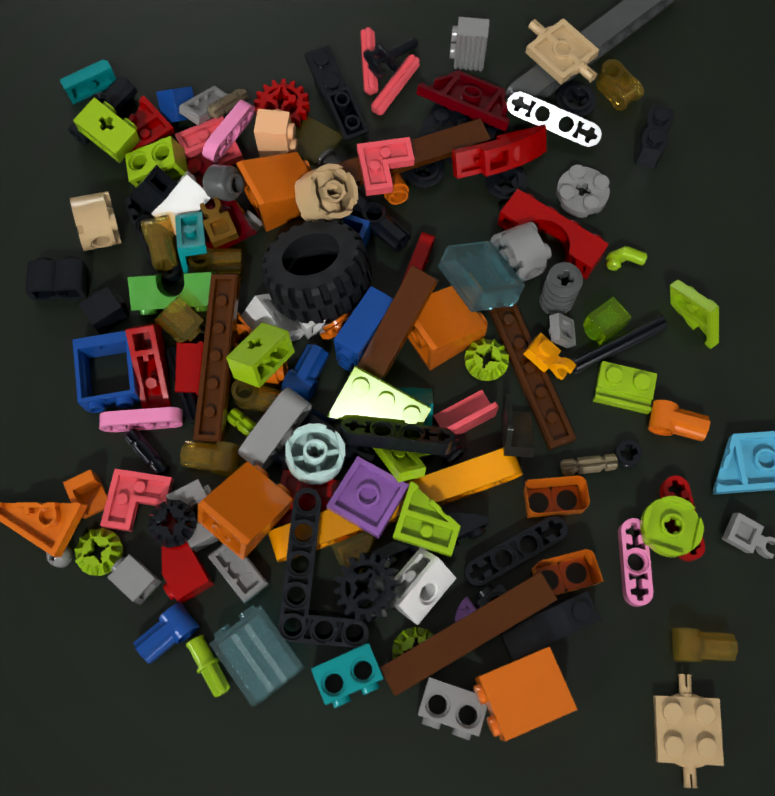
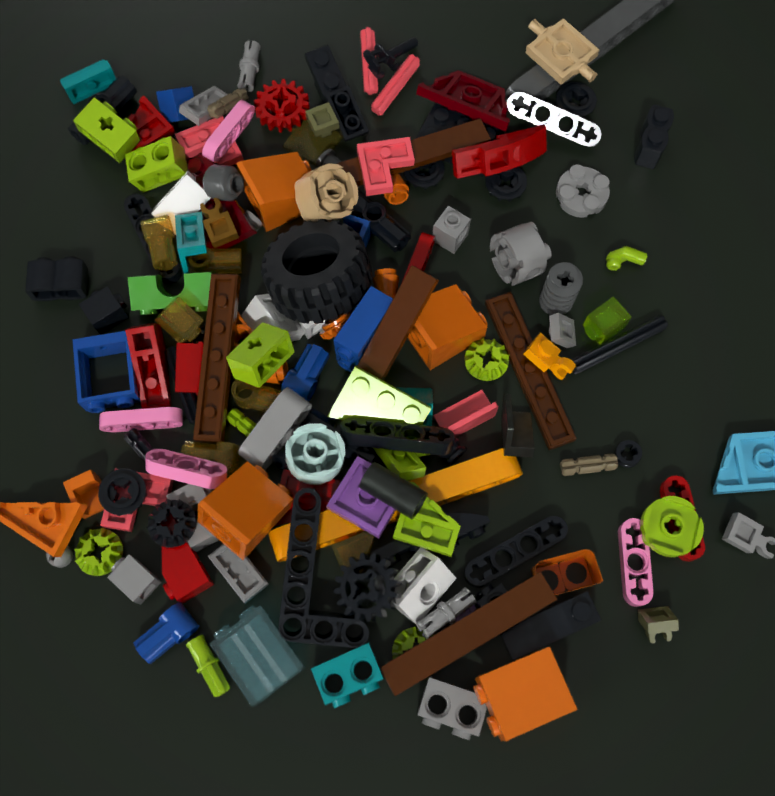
tan brick [70,191,121,251] -> none
black brick [129,165,177,214] -> none
light nougat brick [254,109,298,158] -> none
clear light blue brick [438,241,525,312] -> none
light grey brick [450,17,490,72] -> none
red arch [497,189,609,280] -> none
orange piece [523,476,590,518] -> none
lime plate [593,361,657,414] -> none
clear yellow piece [596,59,644,111] -> none
orange piece [648,400,710,441] -> none
tan plate [653,674,724,788] -> none
lime wing [670,280,719,349] -> none
clear yellow piece [672,628,738,662] -> none
none -> black gear [98,469,147,516]
none -> bright pink beam [145,449,227,489]
none -> light grey pin [238,40,261,92]
none -> olive tile [305,102,339,138]
none -> pearl dark grey pin [359,462,428,519]
none -> orange cone [372,268,399,299]
none -> light grey pin [416,587,476,639]
none -> light grey brick [433,206,471,254]
none -> olive tile [638,606,679,644]

